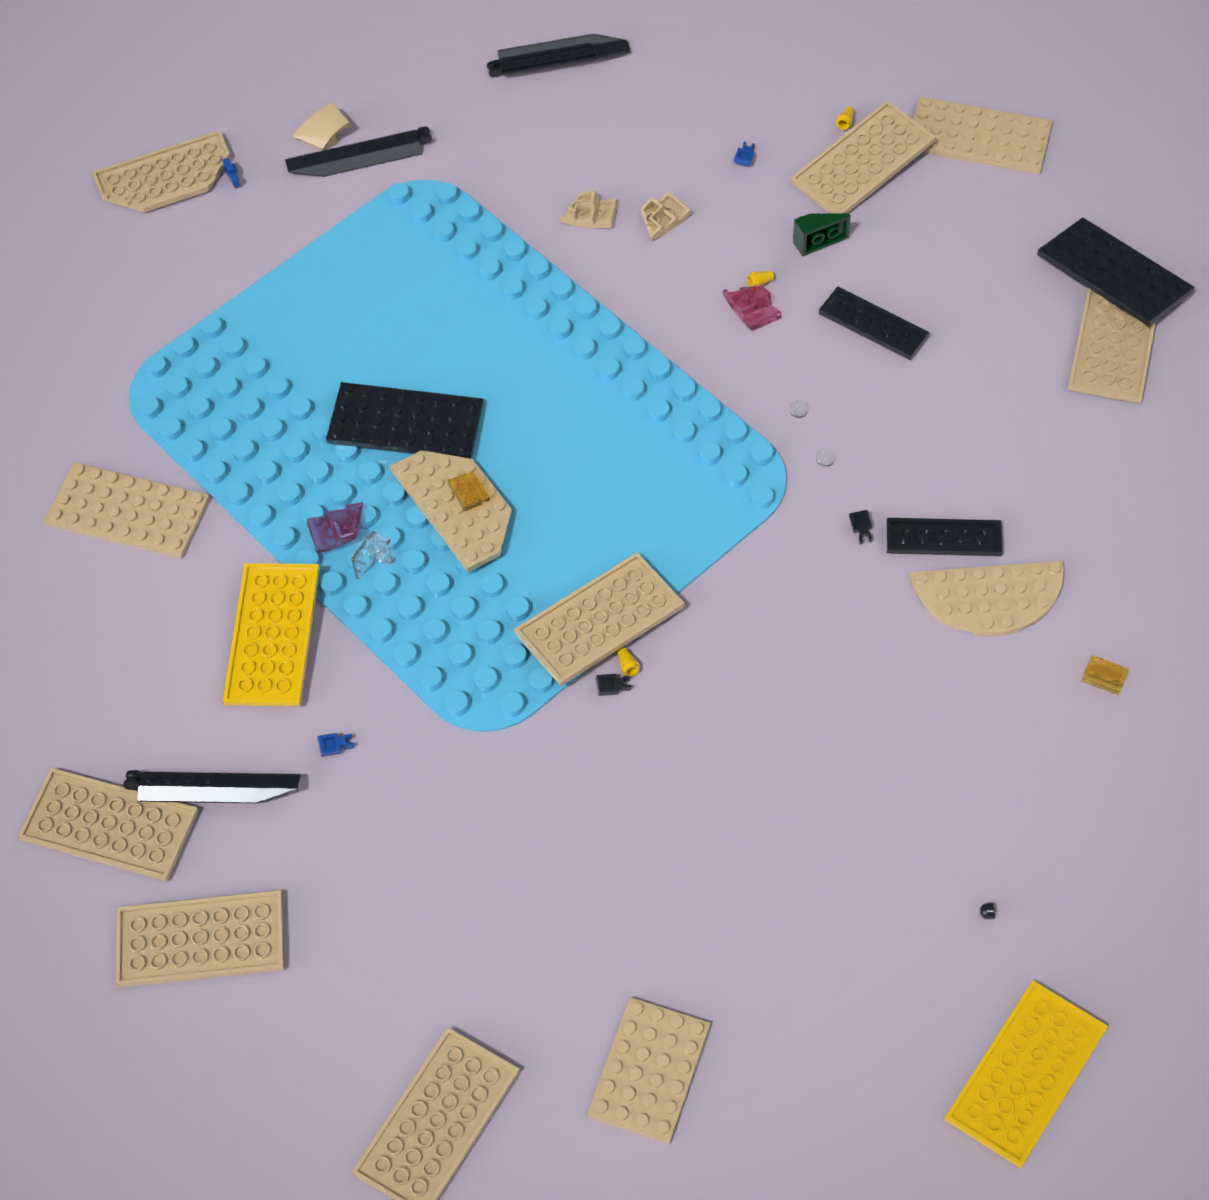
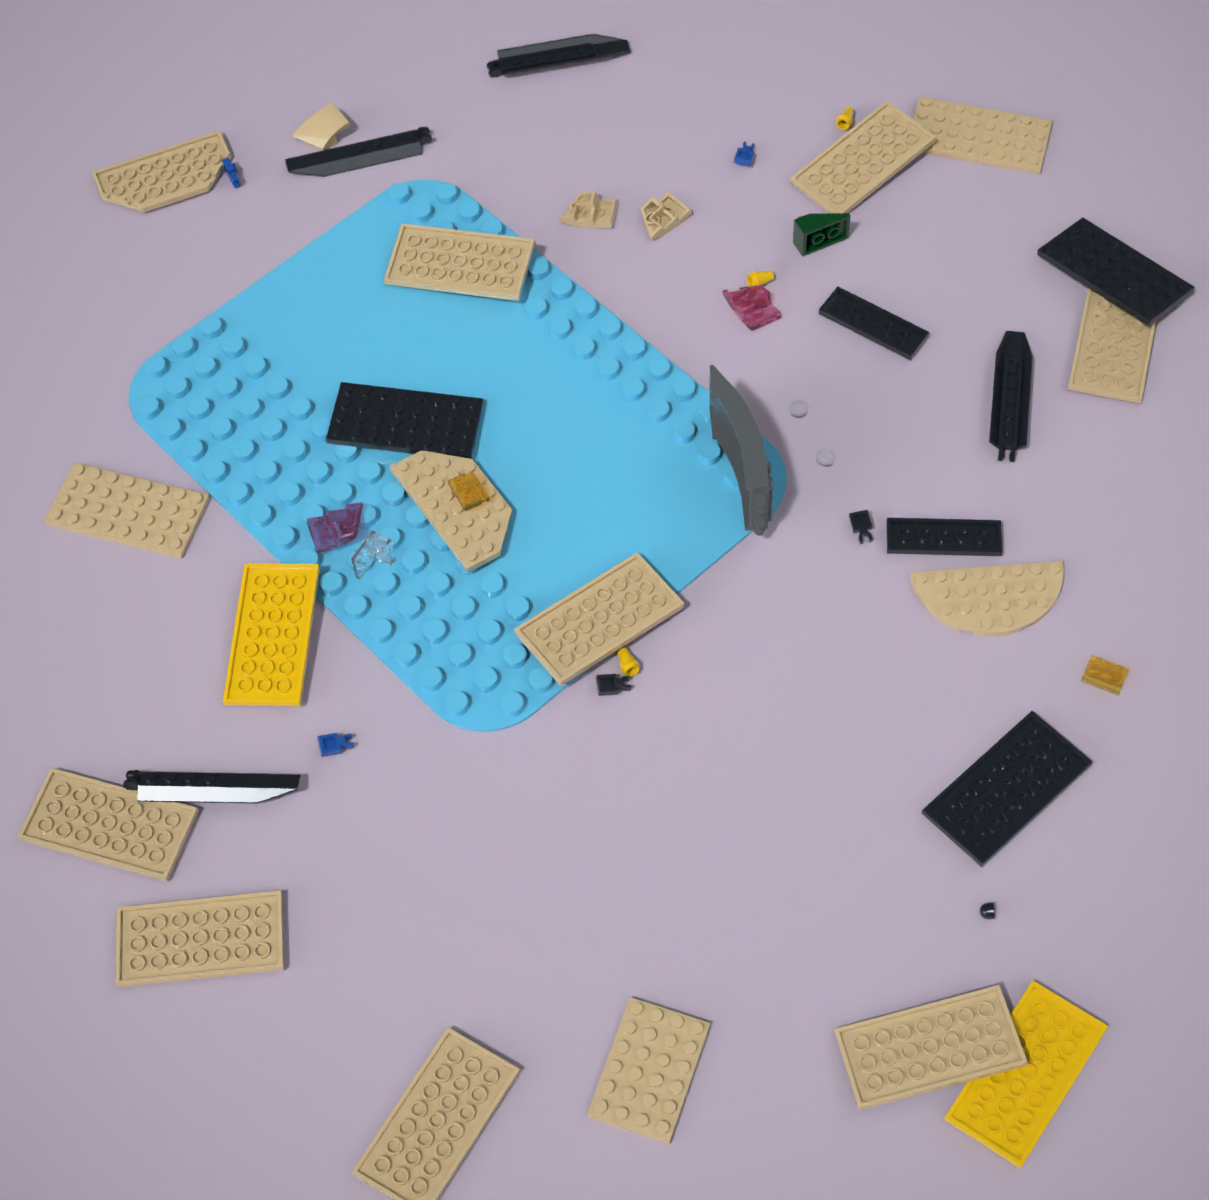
none -> tan plate [384,223,535,301]
none -> dark grey hinge [709,365,773,536]
none -> tan plate [834,985,1028,1111]
none -> black plate [922,711,1093,867]
none -> black hinge [989,331,1033,462]

